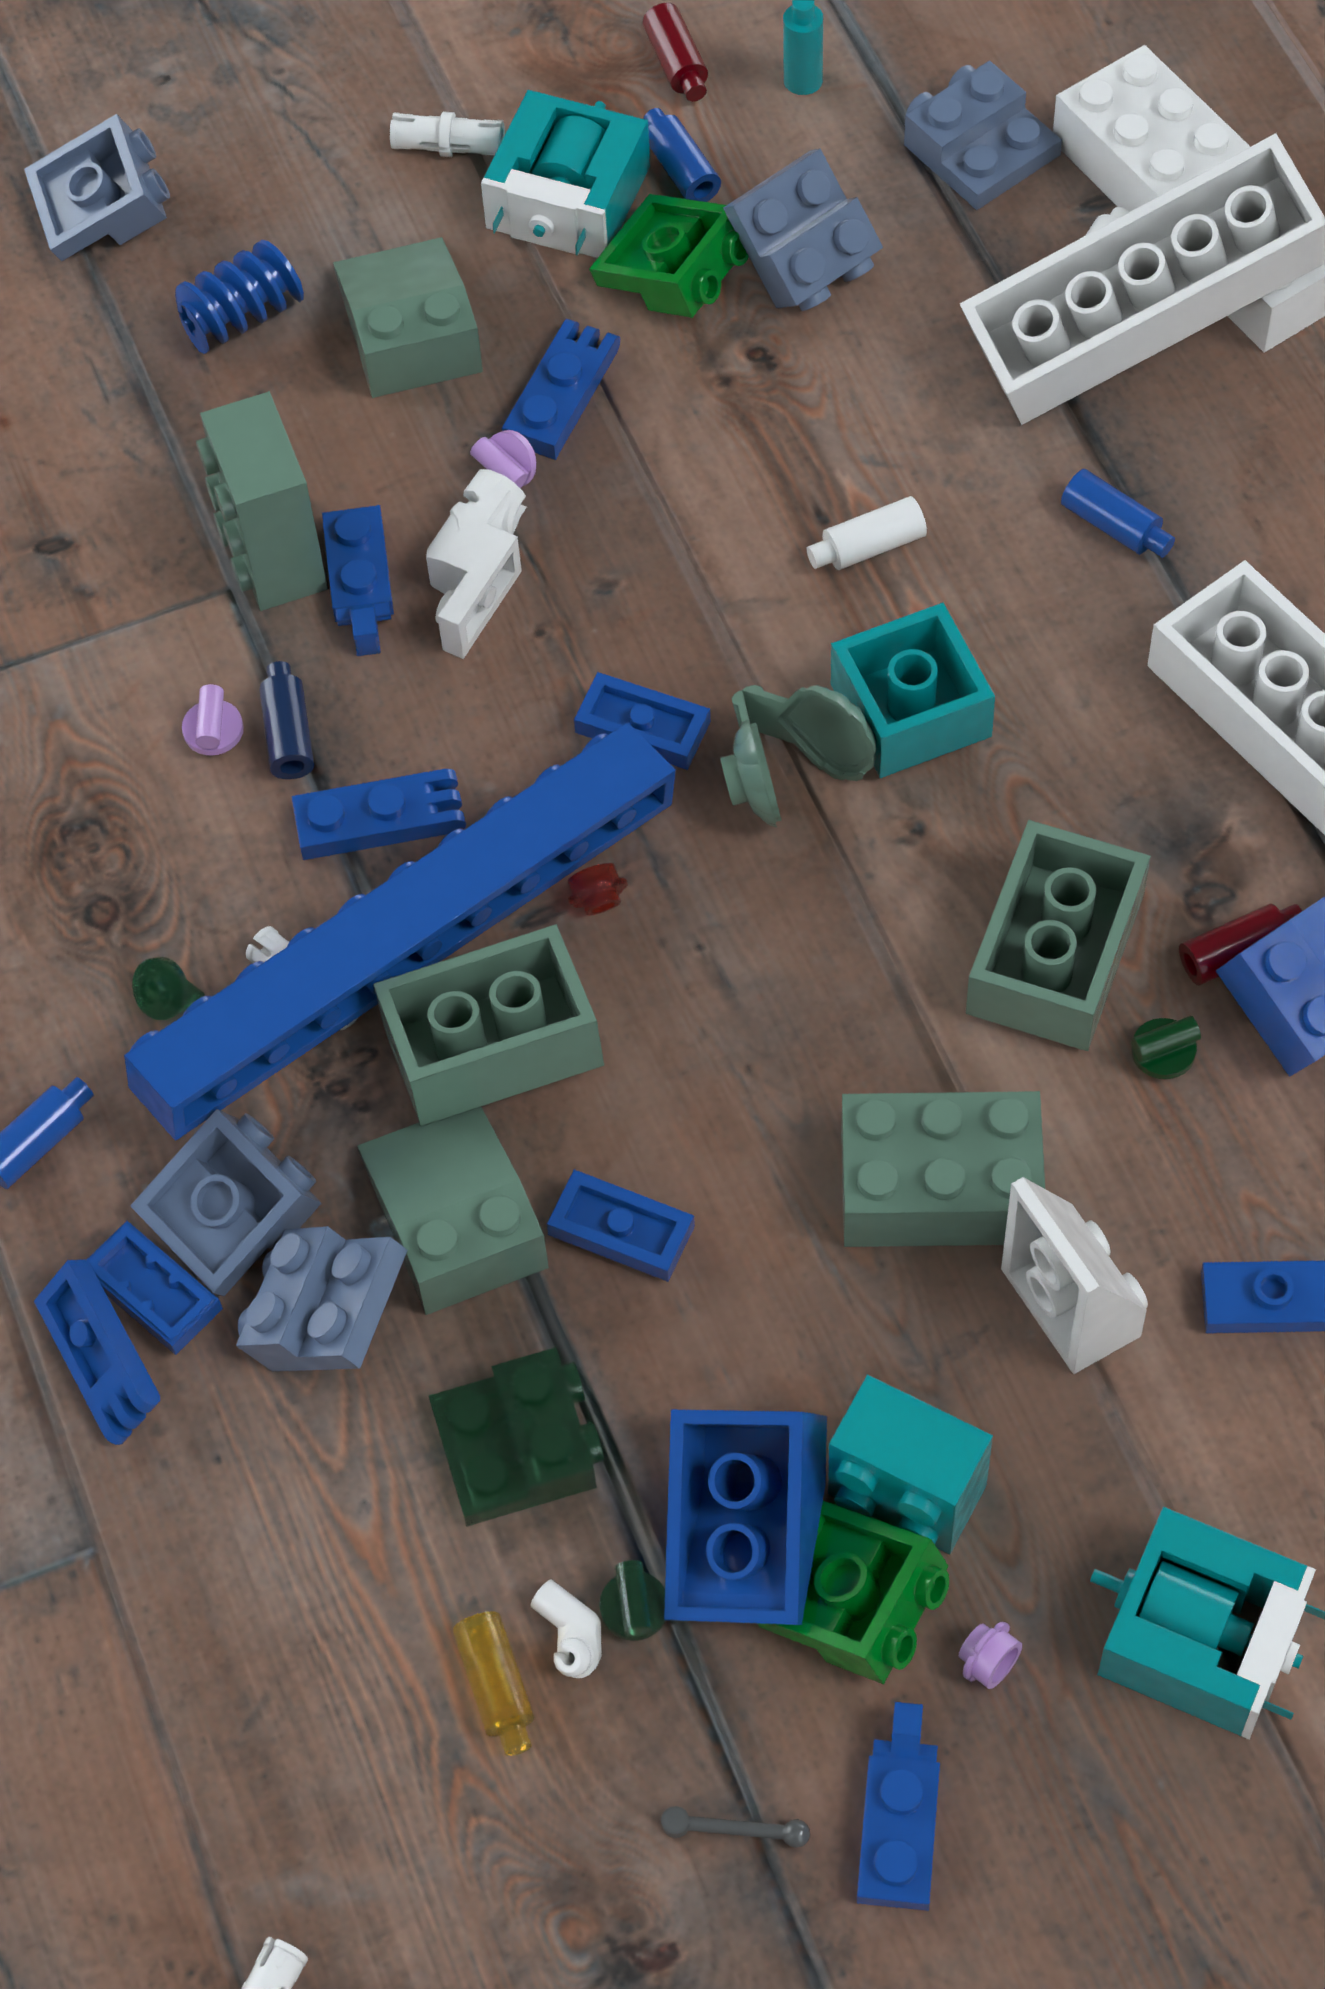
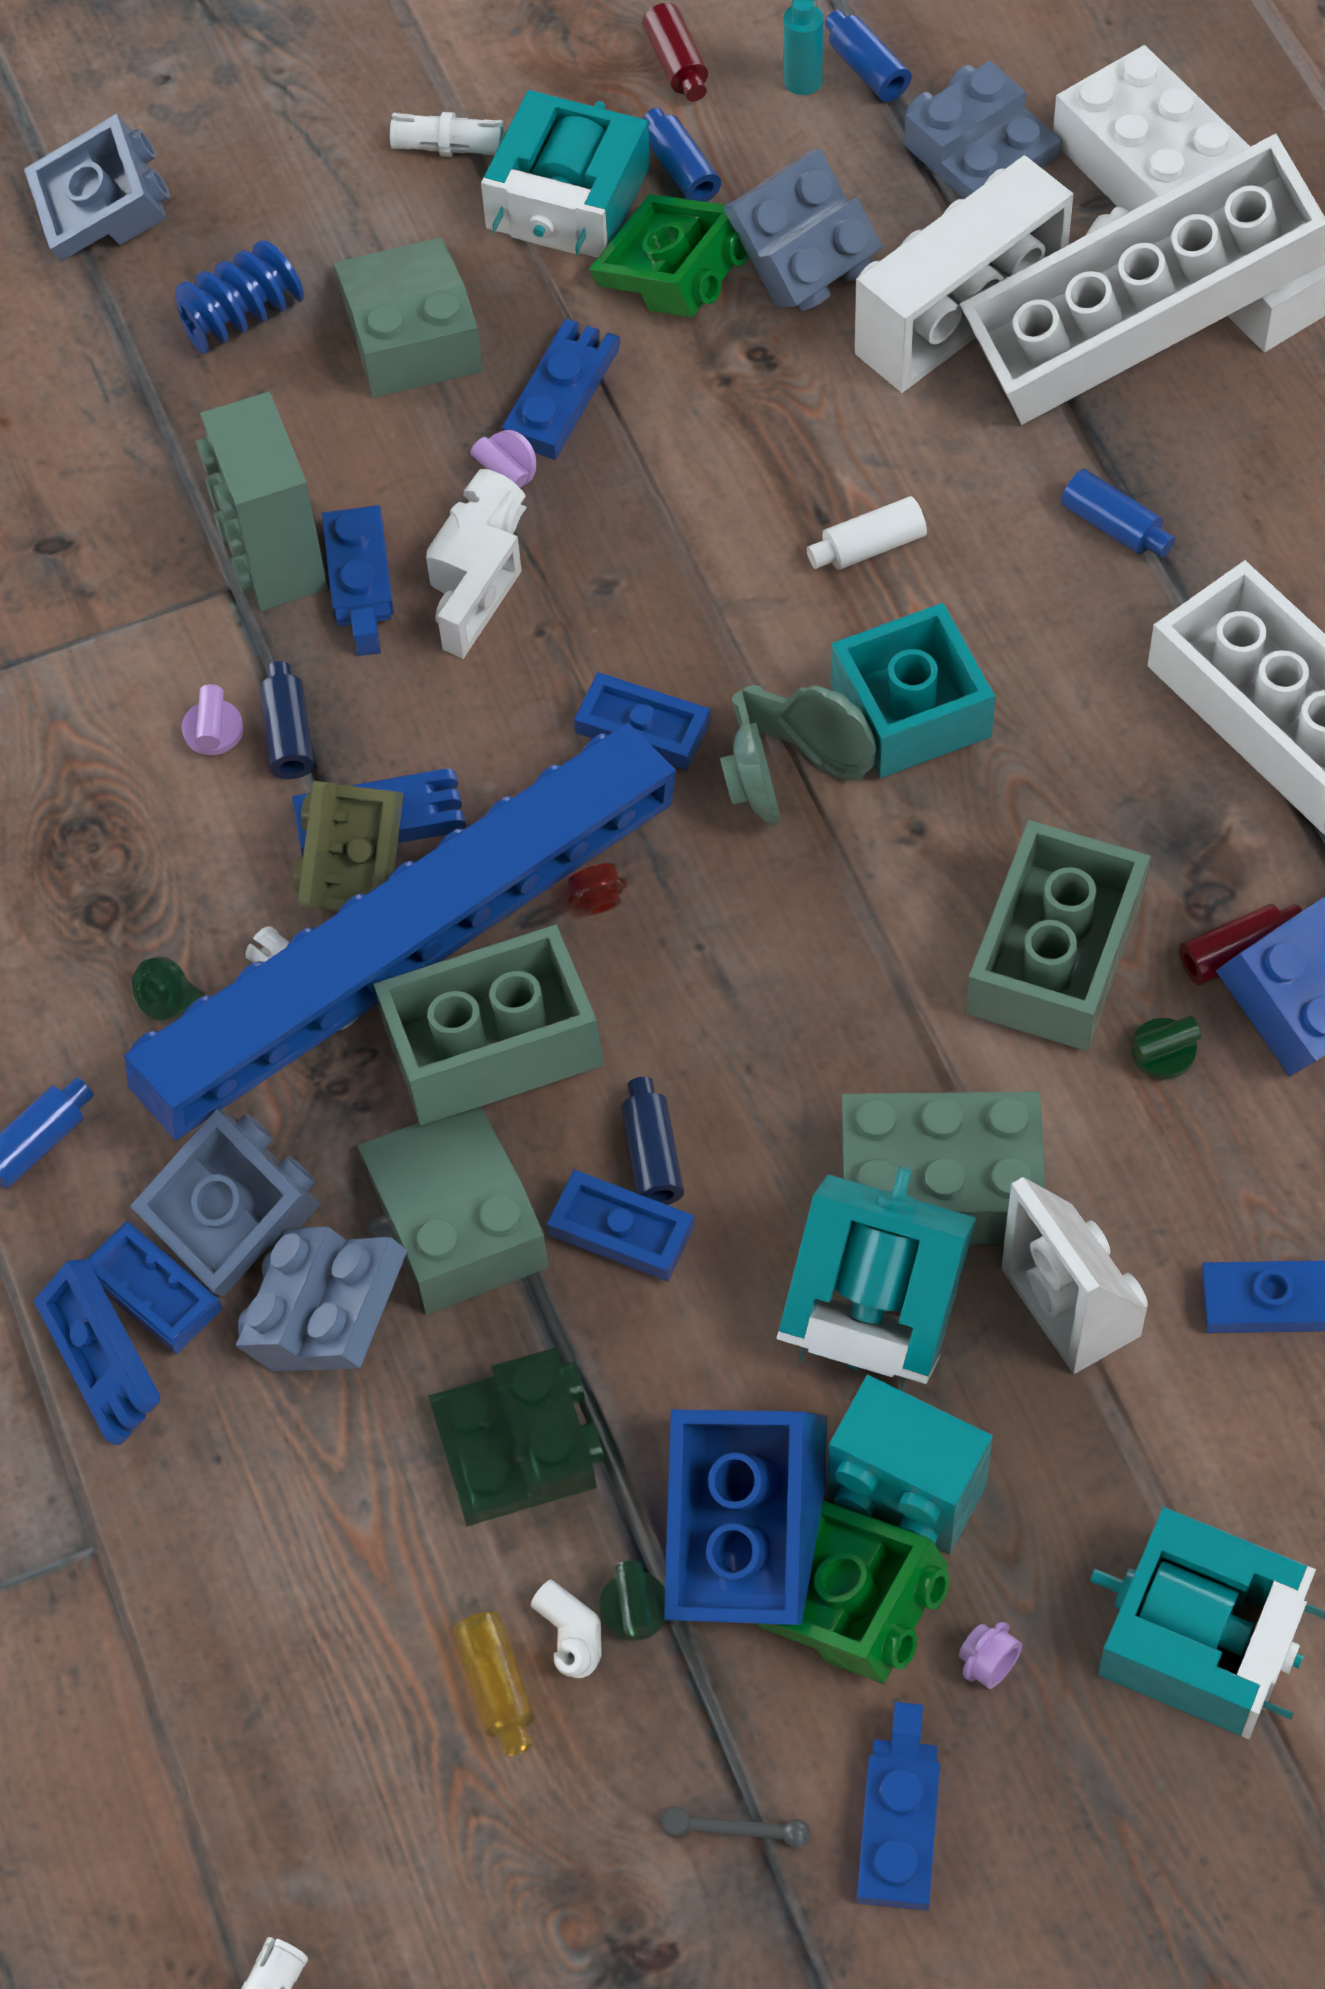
none -> olive bracket [293,781,404,911]
none -> dark blue cylinder [621,1077,684,1205]
none -> teal piece [777,1167,976,1391]
none -> blue cylinder [825,10,912,102]
none -> white brick [855,155,1074,393]

